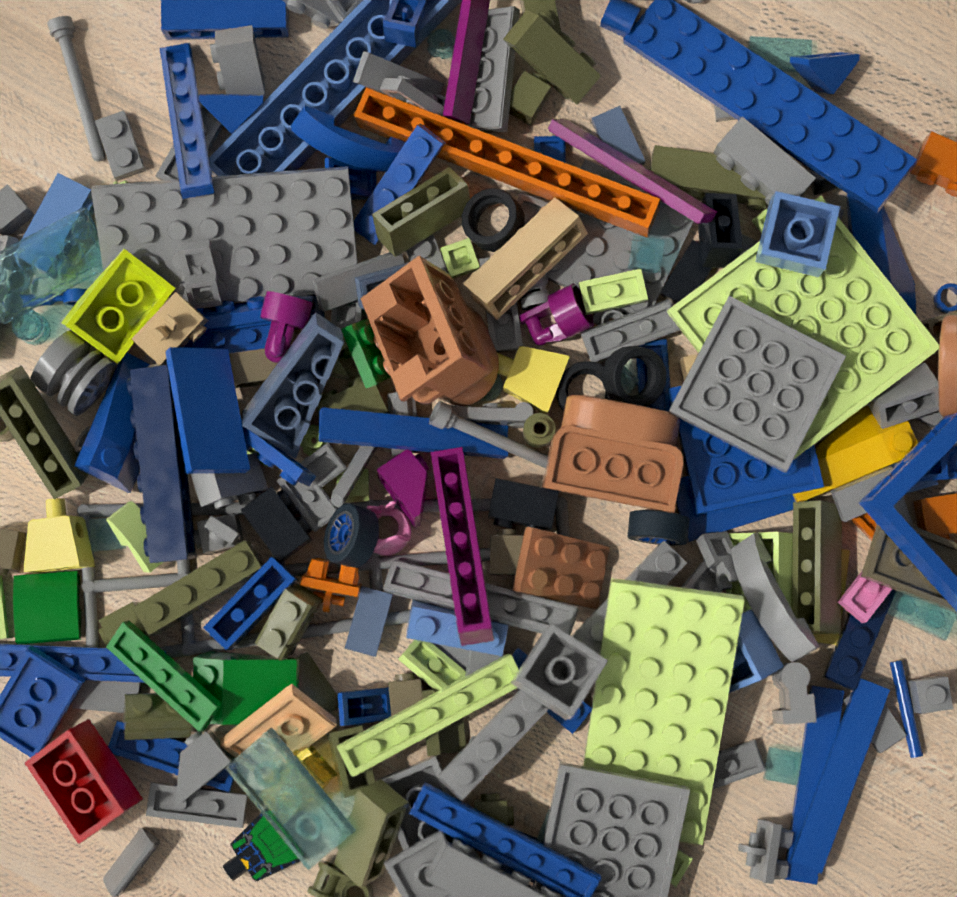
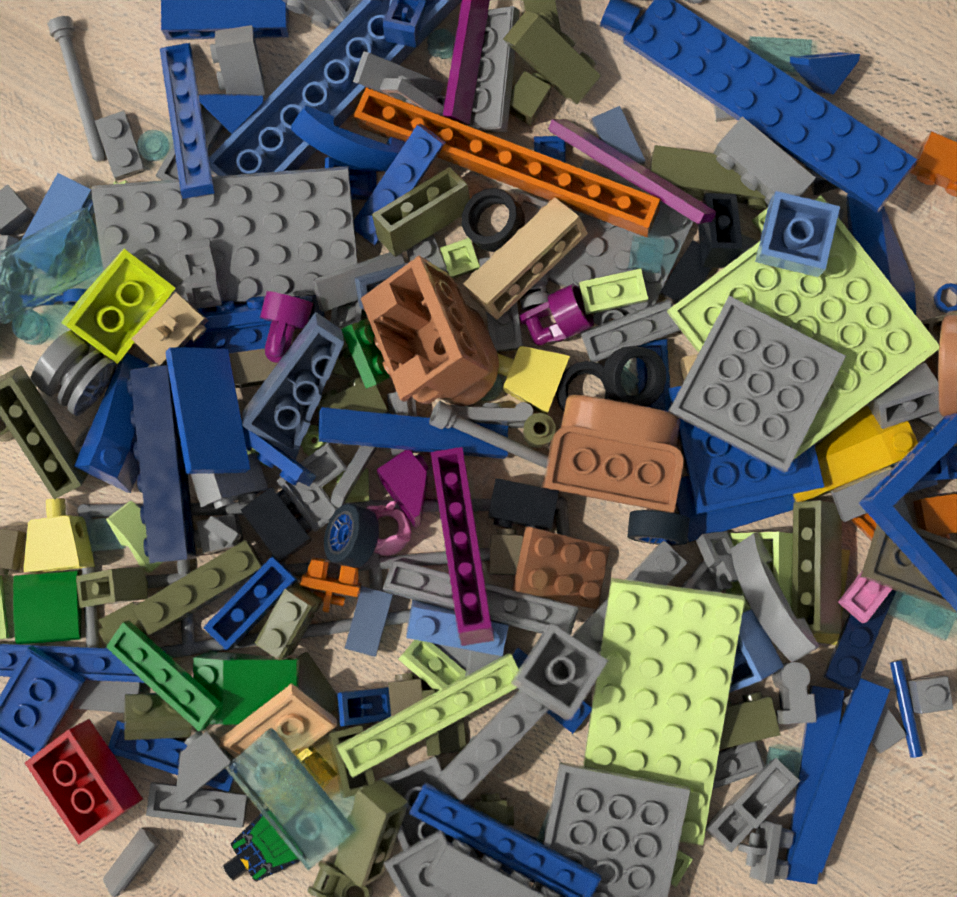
none -> olive slope [76,567,148,608]
none -> clear light blue plate [138,130,169,161]
none -> light grey slope [706,758,800,852]
none -> olive brick [719,691,781,750]

